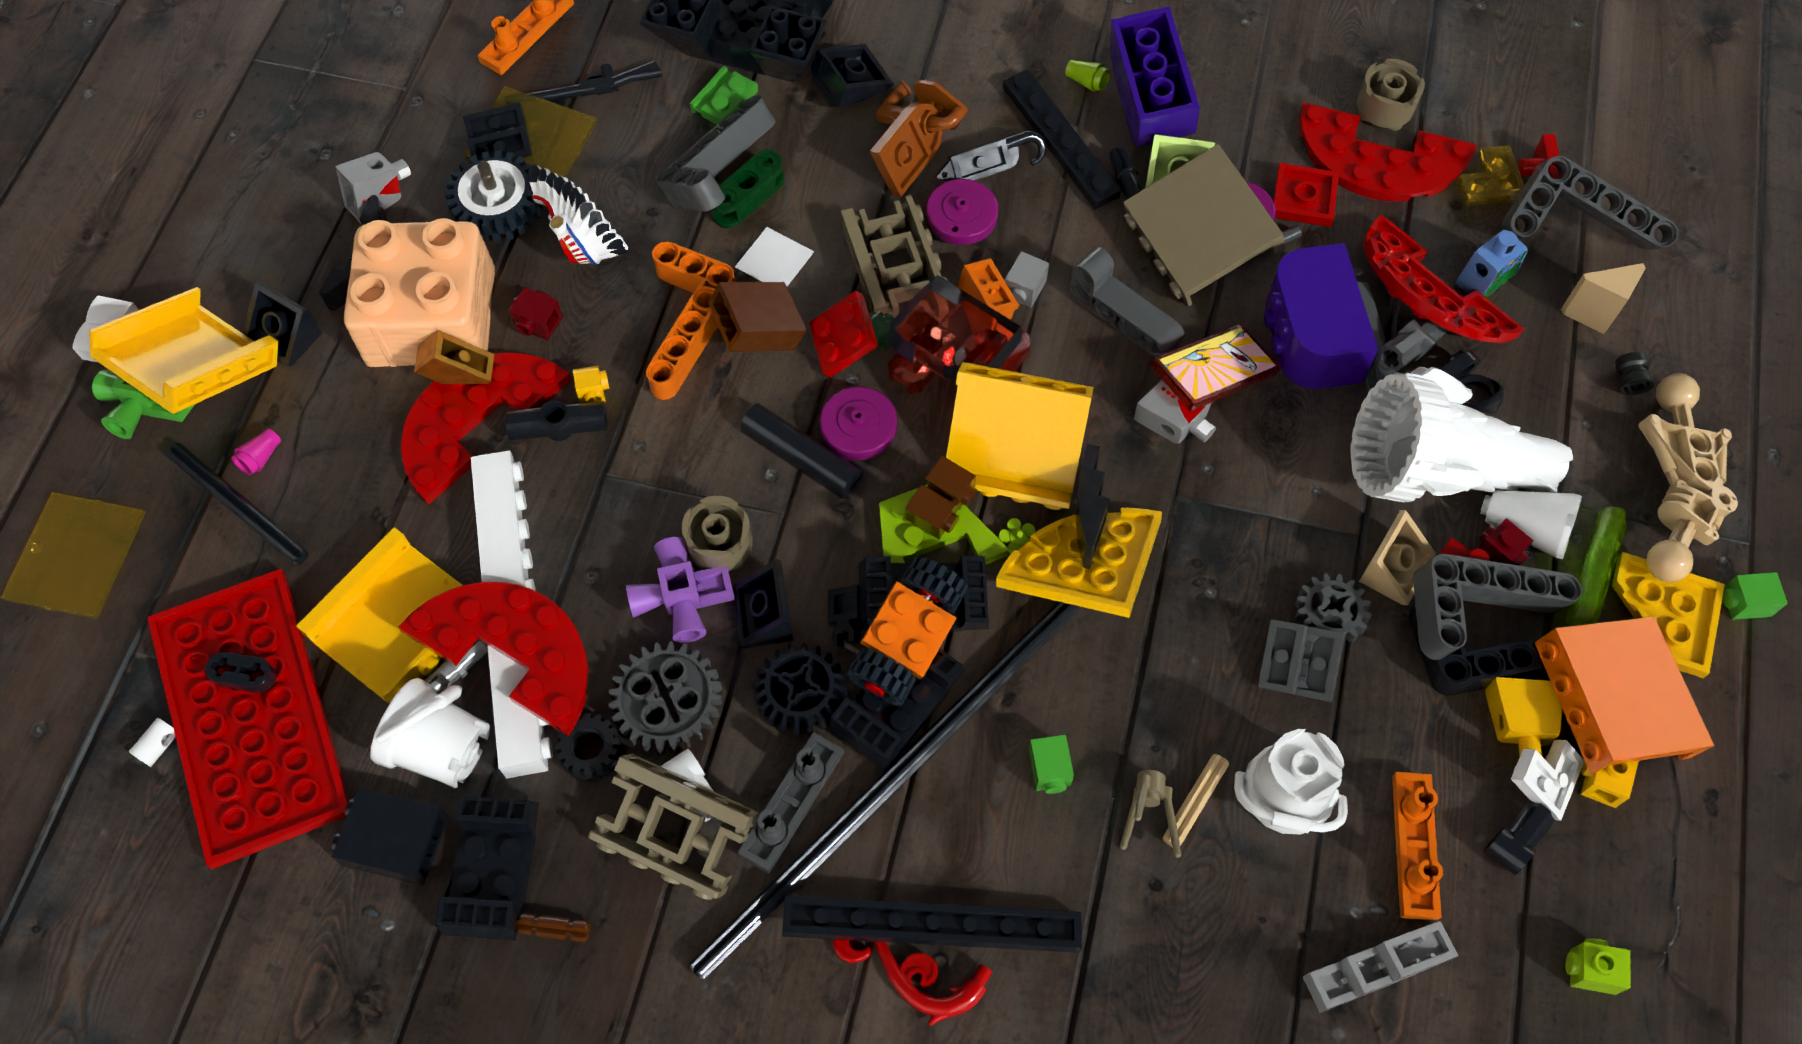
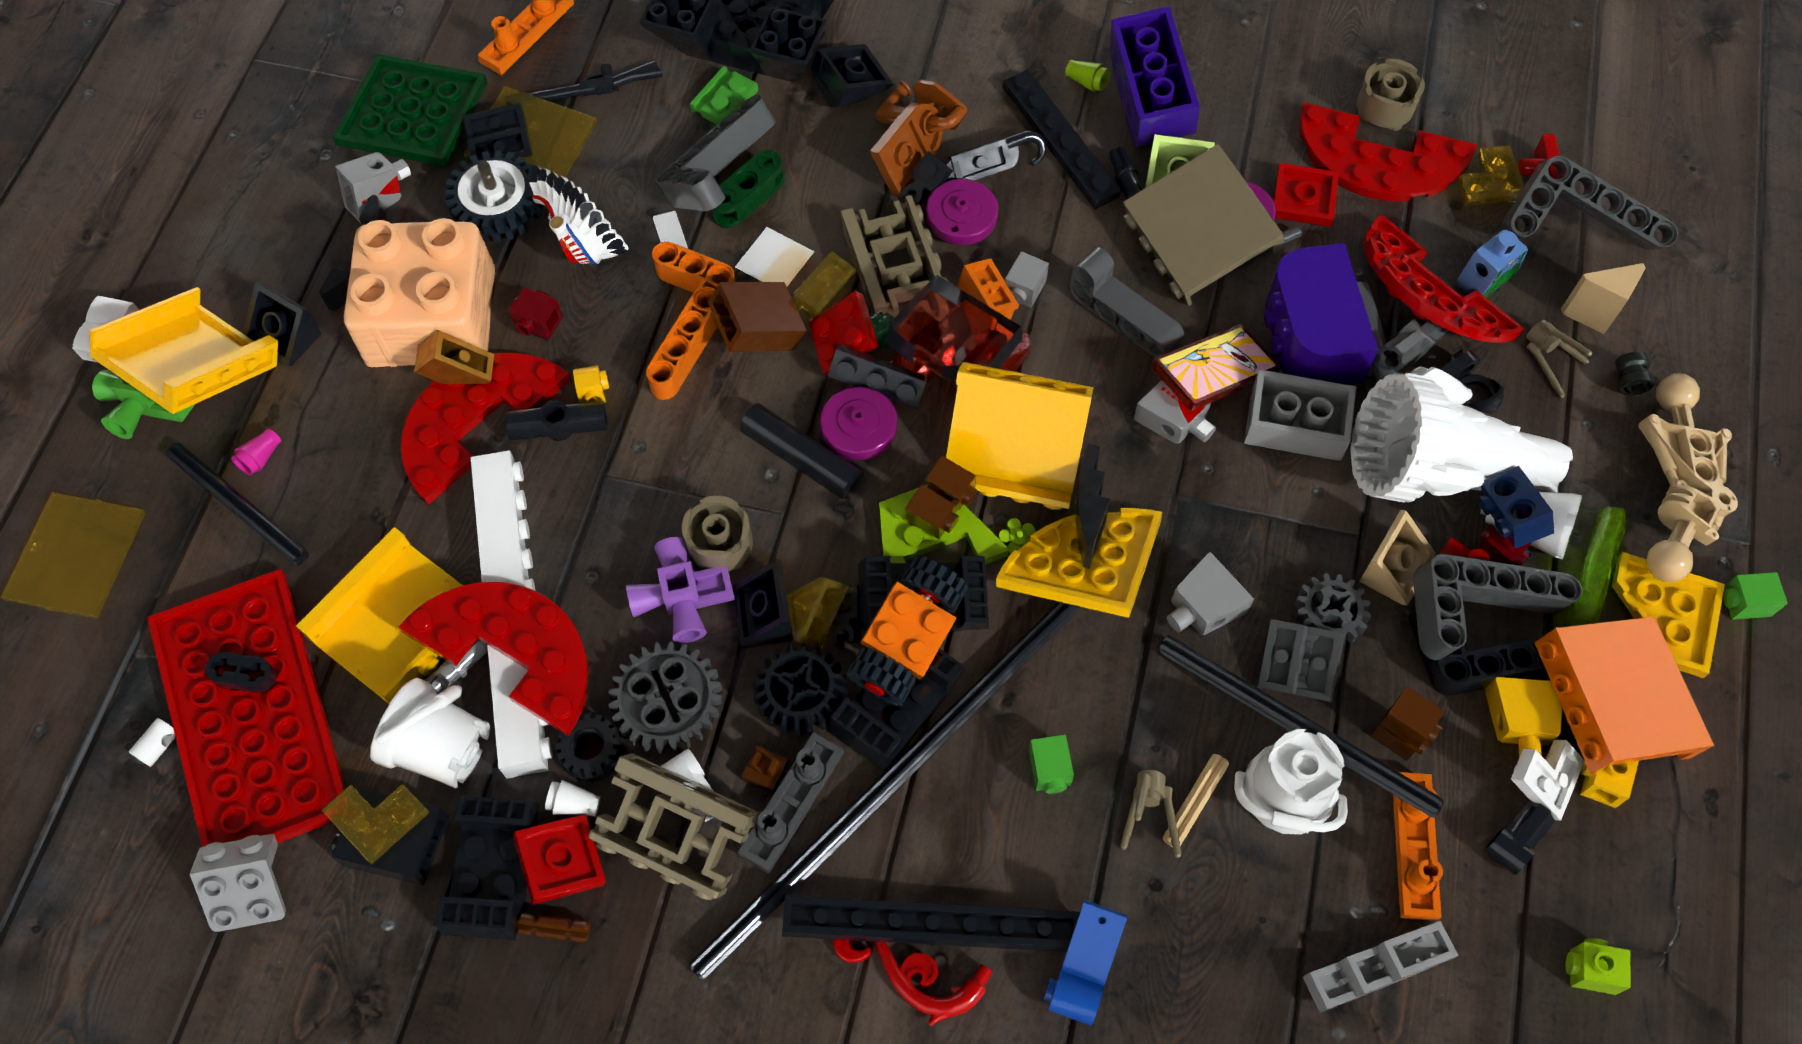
none -> light grey bracket [190,834,286,932]
none -> clear yellow plate [322,784,430,864]
none -> dark green plate [332,54,487,167]
none -> red plate [513,814,606,905]
none -> white cone [545,780,601,817]
none -> white sticker [653,211,688,248]
none -> reddish brown tile [741,745,789,794]
none -> clear yellow slope [787,577,849,648]
none -> clear yellow hinge [793,251,856,321]
none -> black plate [828,344,929,409]
none -> black plate [901,151,953,206]
none -> blue door [1043,900,1128,1026]
none -> black axle [1158,635,1444,817]
none -> light grey torso [1167,552,1254,635]
none -> light grey brick [1244,370,1356,461]
none -> reddish brown piece [1370,687,1445,761]
none -> dark blue brick [1478,466,1554,549]
none -> dark tan plant [1526,320,1592,398]

